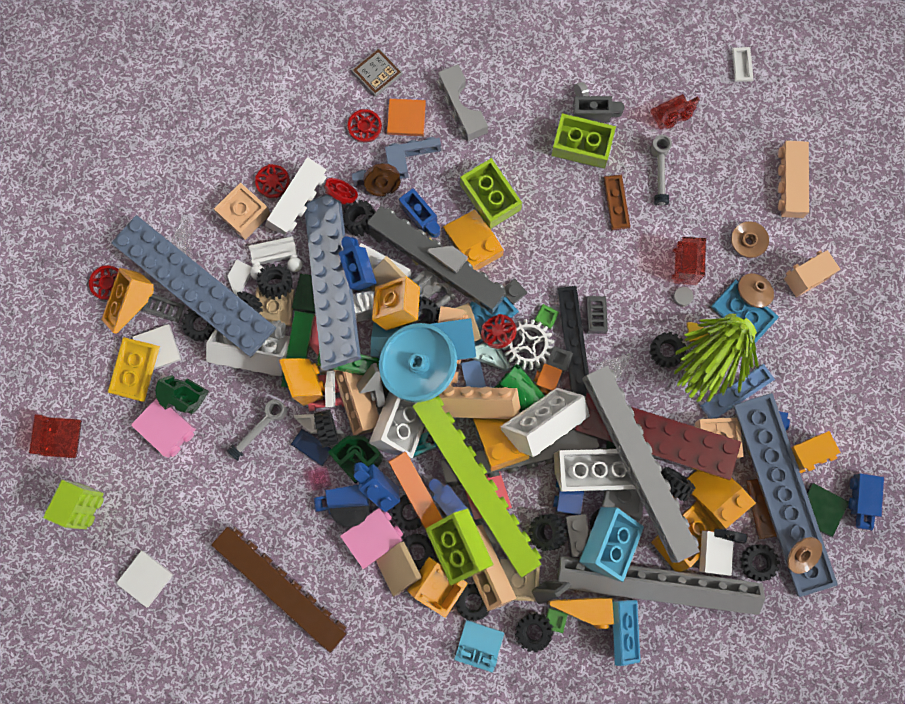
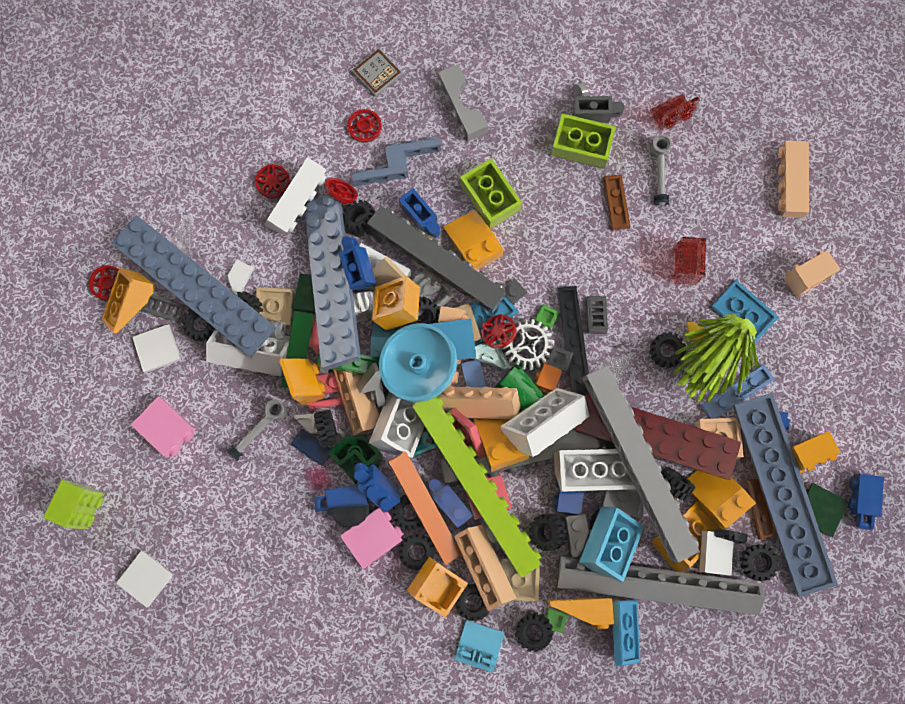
clear red bracket [29,414,82,458] -> none
yellow tile [107,337,160,402] -> none
dark green brick [155,375,209,415] -> none
reddish brown brick [211,526,348,653] -> none
light nougat container [214,183,271,240] -> none
white gear [249,236,302,280] -> none
black tyre [257,264,293,300] -> none
white tile [325,371,336,407] -> none
reddish brown tile [363,163,401,197] -> none
tan tile [376,542,422,597] -> none
orange tile [387,99,426,136] -> none
lime brick [426,508,494,585] -> none
light grey tile [427,246,468,273] -> none
dark grey slope [532,581,571,604] -> none
light grey tile [673,287,693,306] -> none
medium nougat dish [731,221,769,258] -> none
white tile [732,47,753,82] -> none
medium nougat dish [738,273,774,308] -> none
medium nougat dish [787,537,822,574] -> none
none -> coral tile [449,408,485,458]

